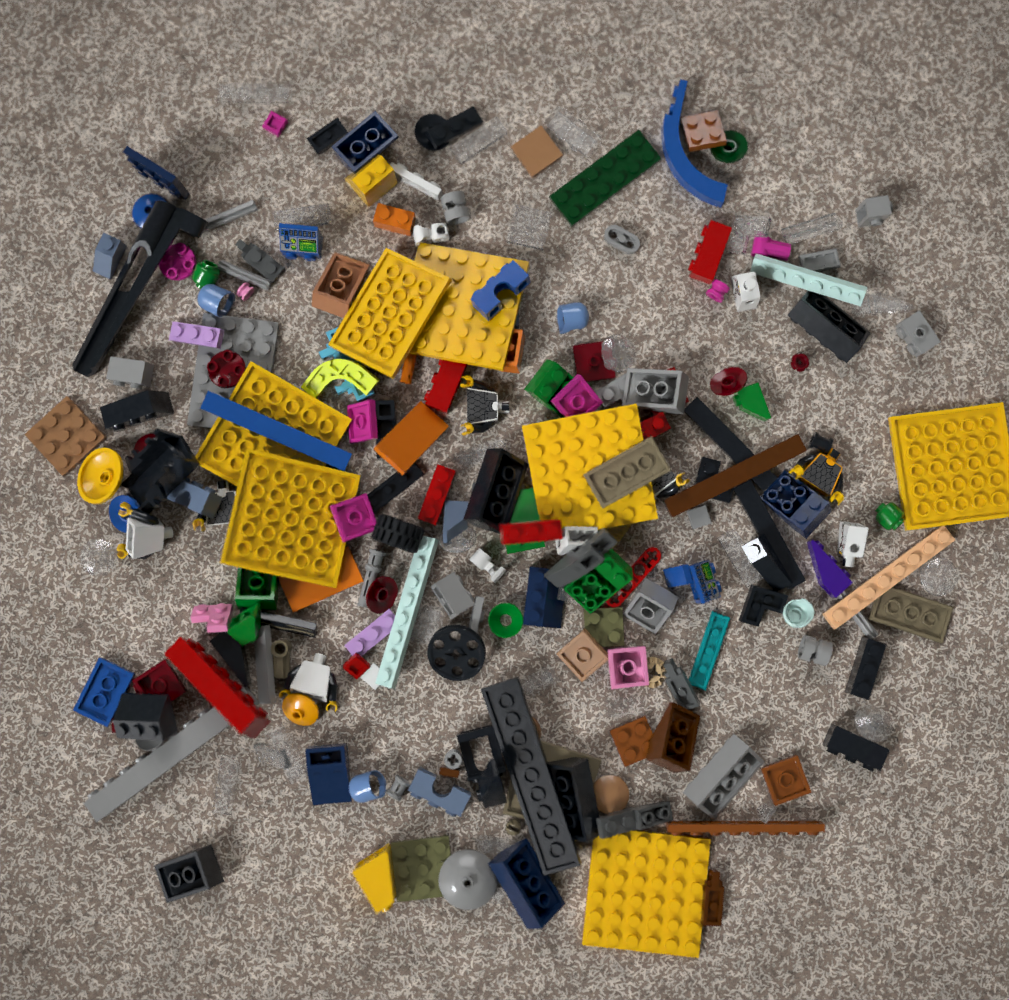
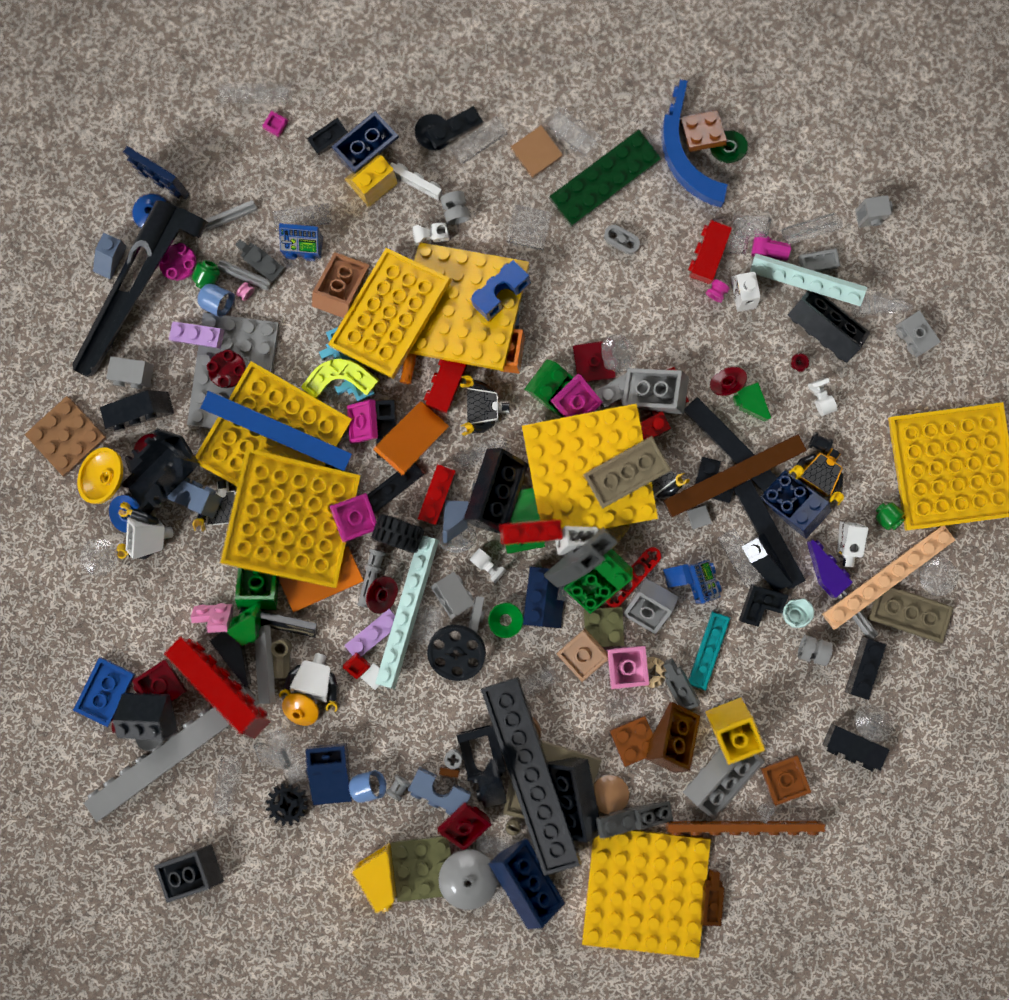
orange brick [373,203,416,236] -> none
medium blue helmet [557,302,589,334] -> none
none -> black gear [265,782,309,826]
none -> dark red plate [437,802,492,850]
none -> yellow slope [705,697,765,765]
none -> white leg [808,378,837,416]

